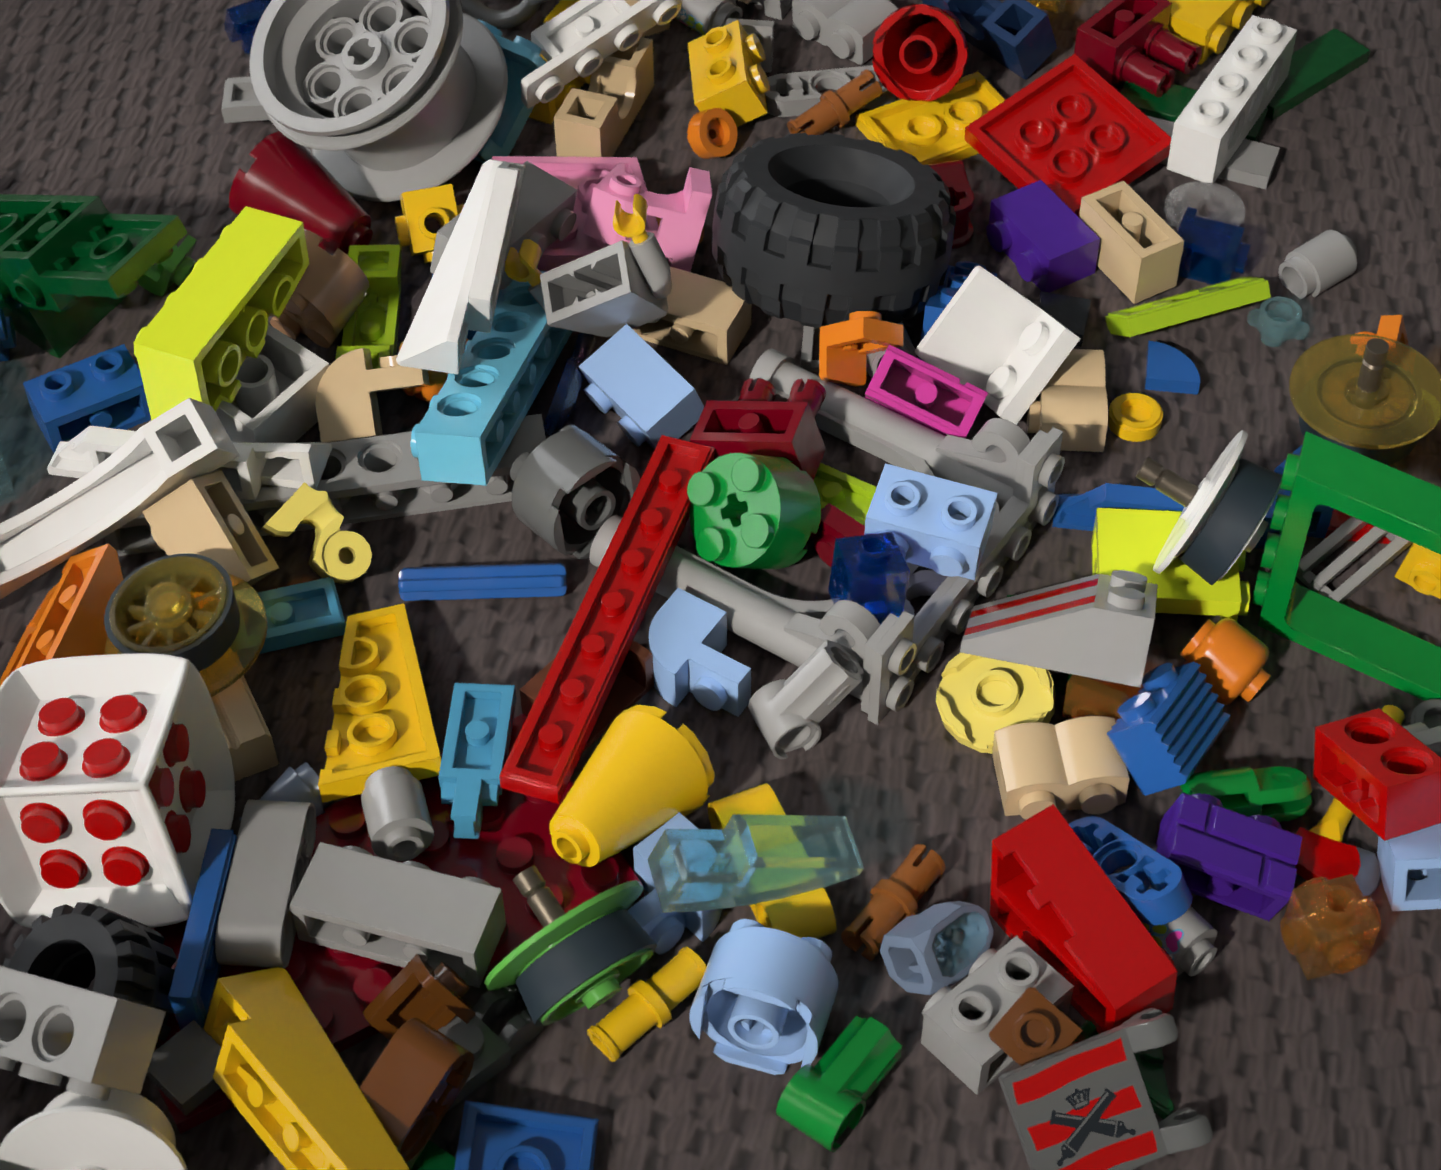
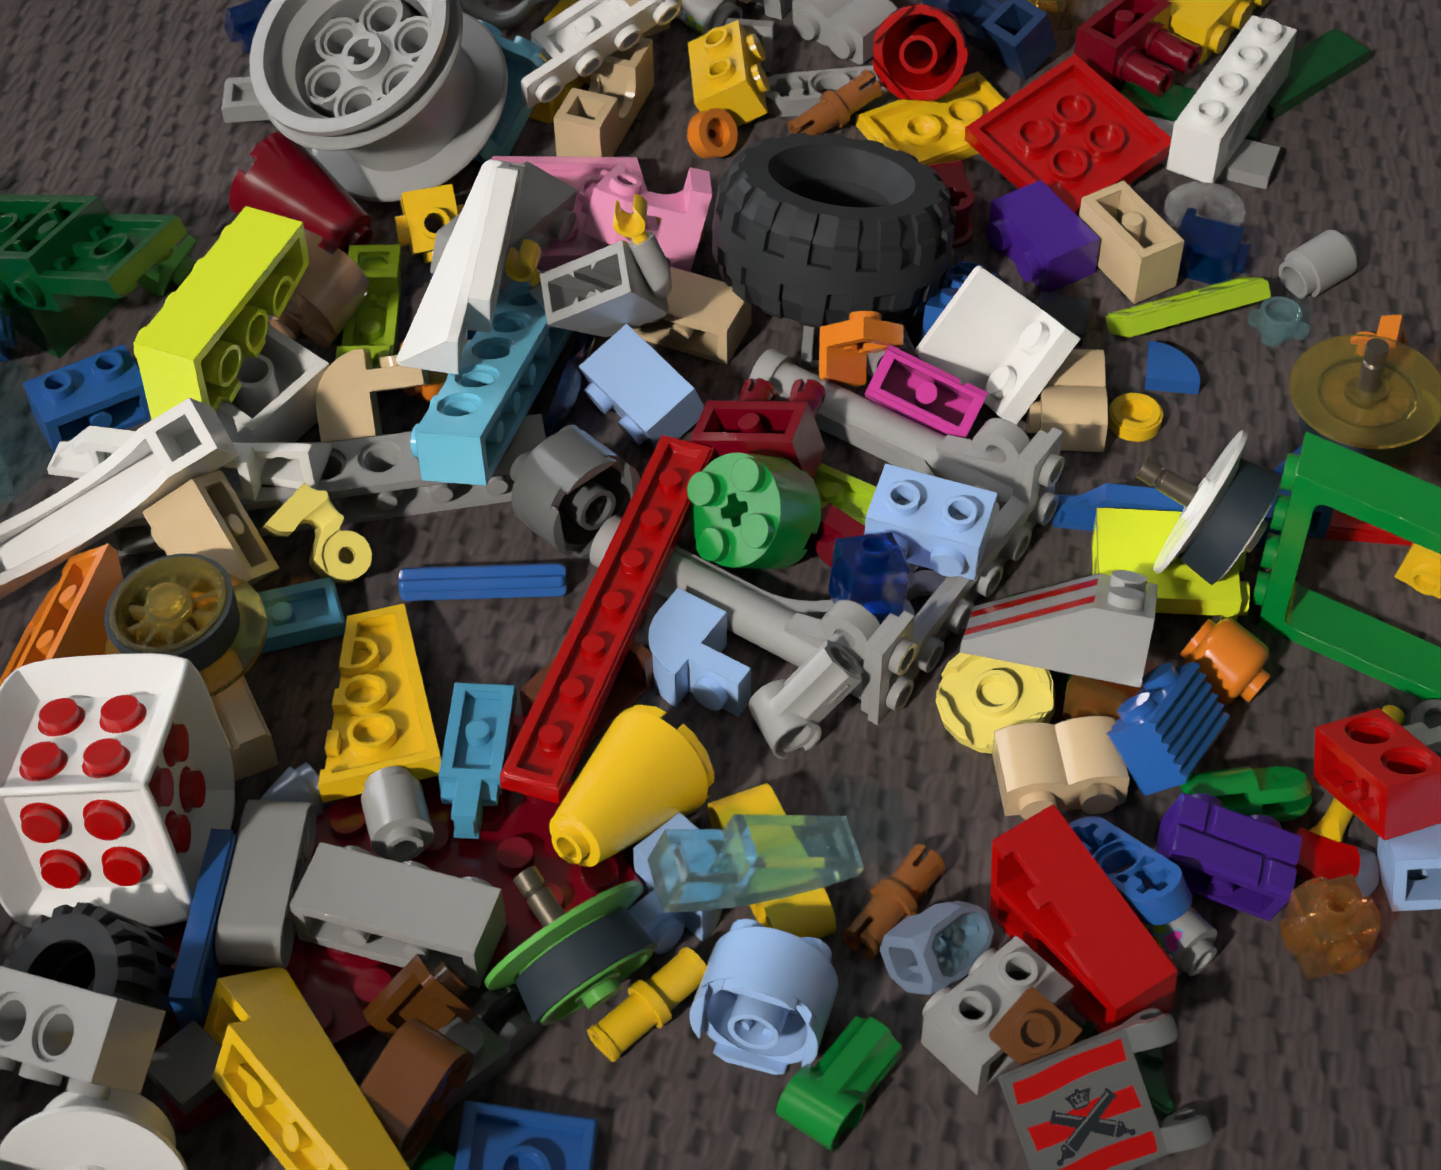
light grey tile [1296,517,1412,604] -> none

